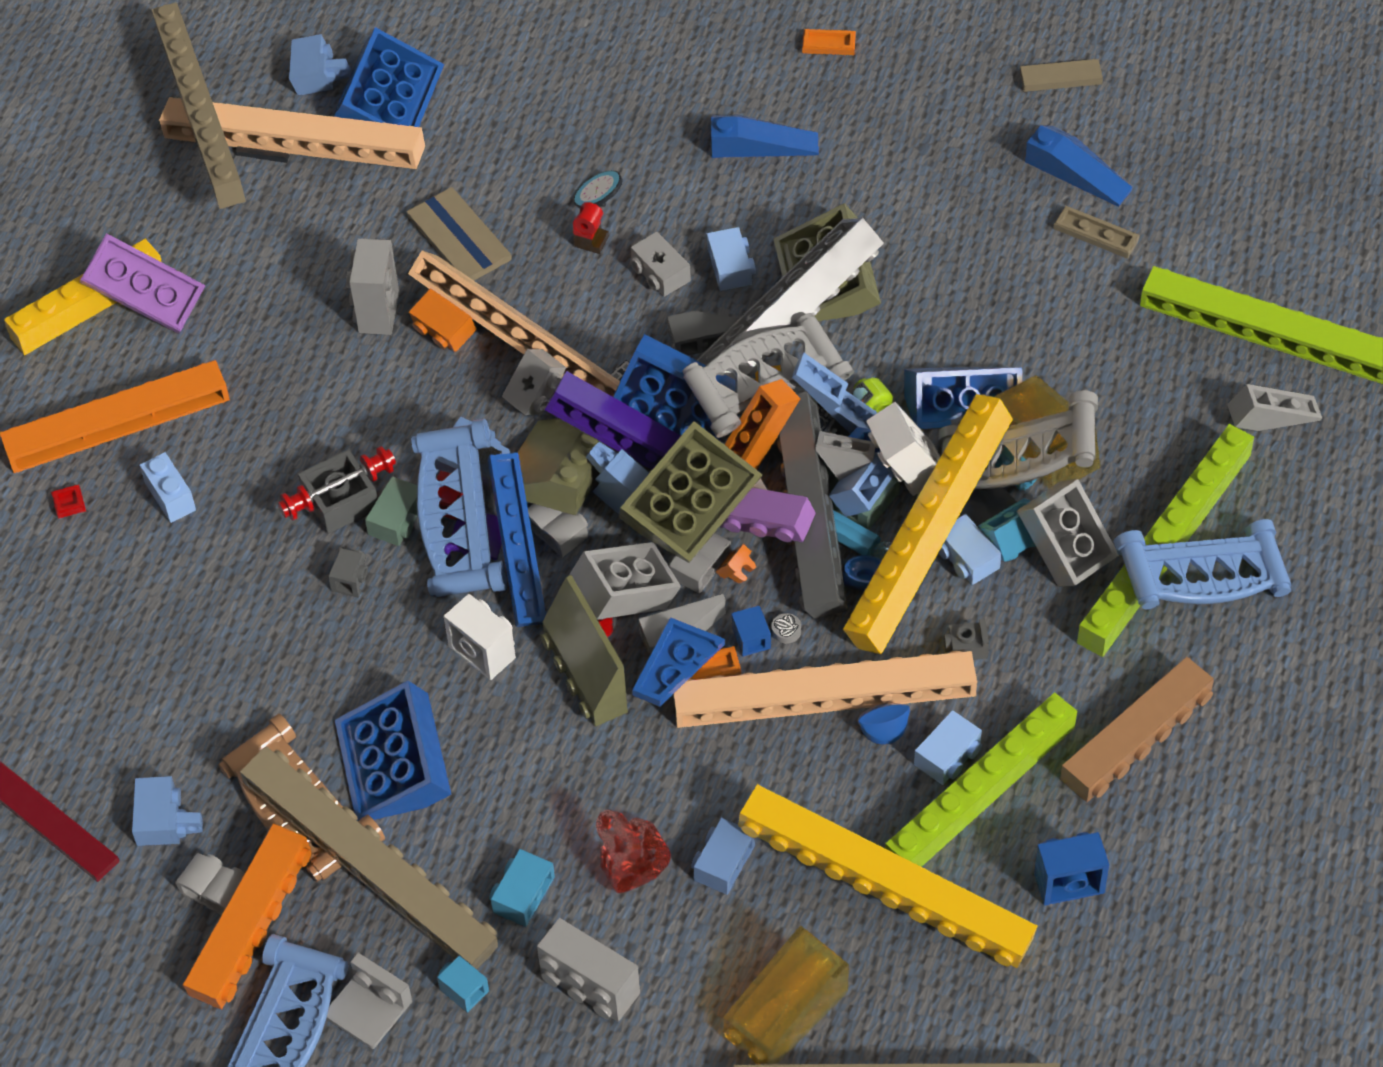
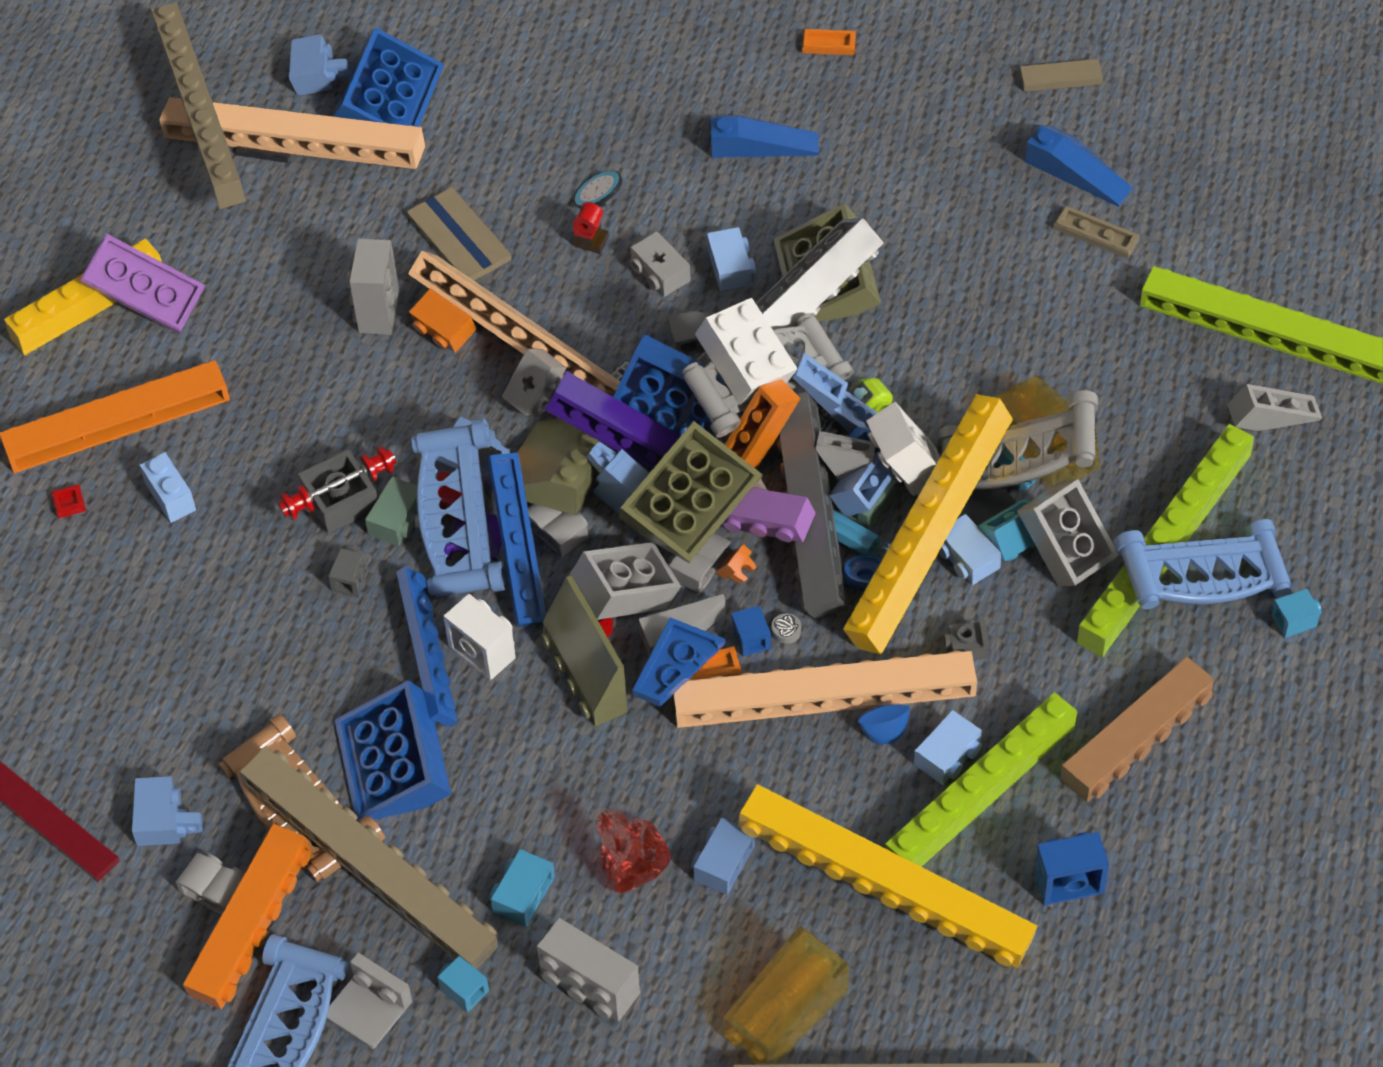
blue wedge [904,367,1022,429] -> none
none -> blue plate [396,566,458,727]
none -> white brick [695,298,797,405]
none -> dark azure brick [1271,589,1322,638]

